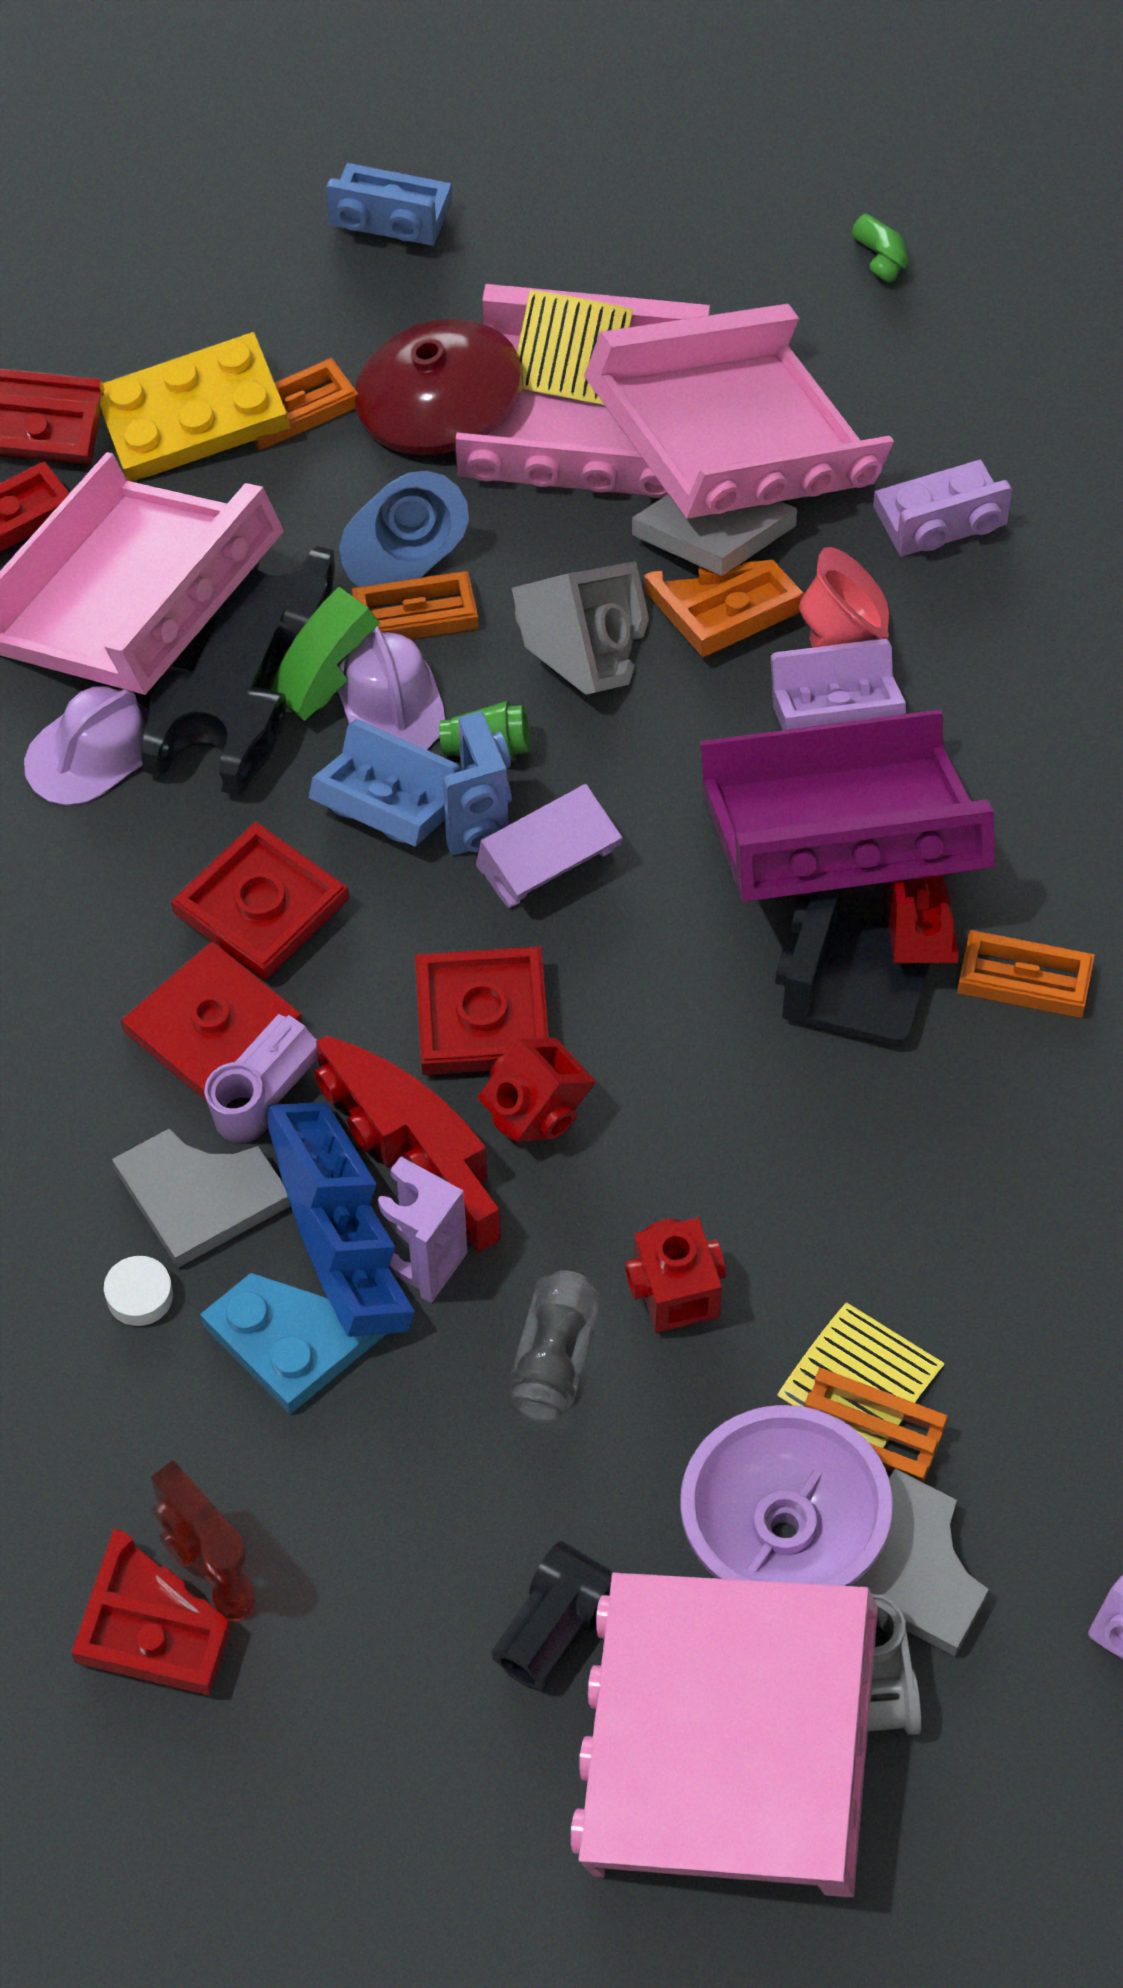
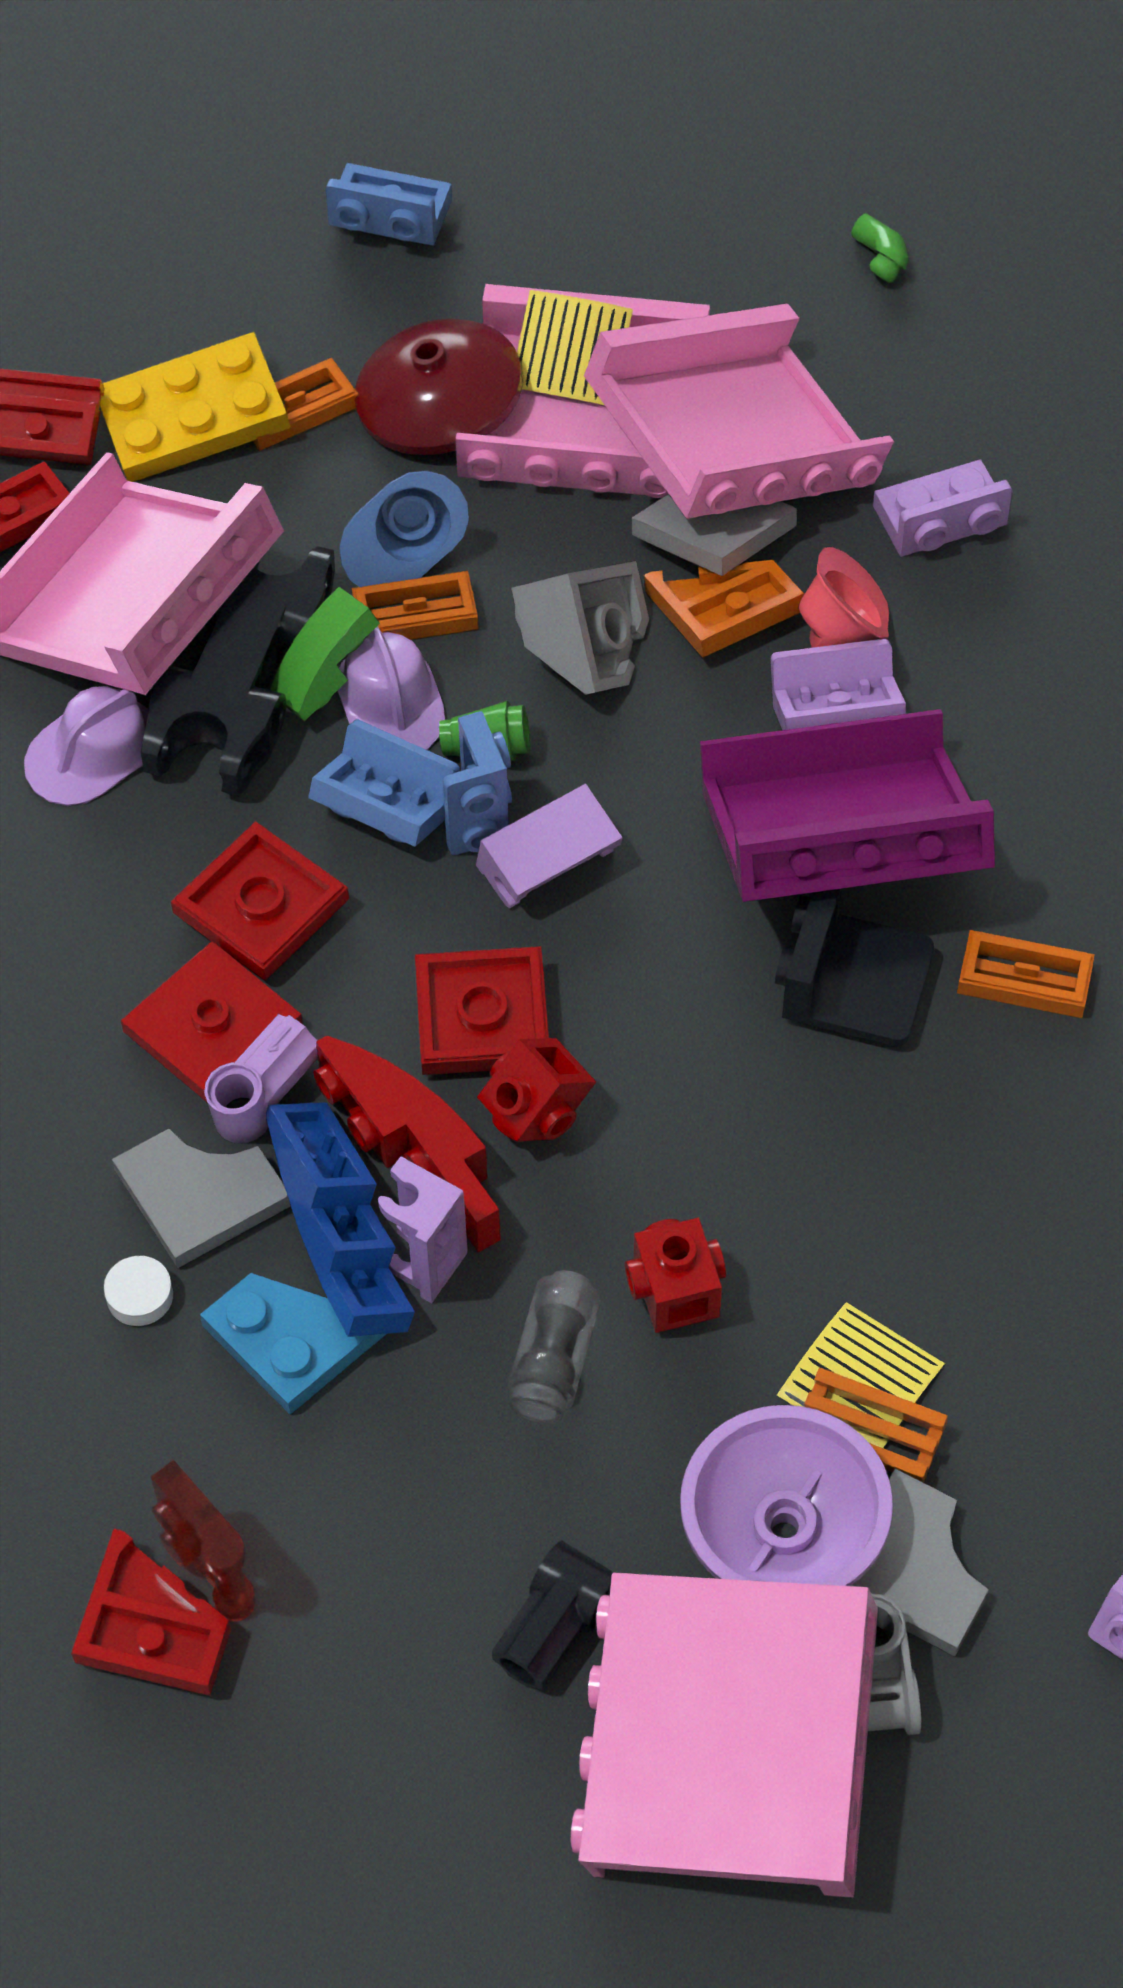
red hinge [884,875,959,963] -> none

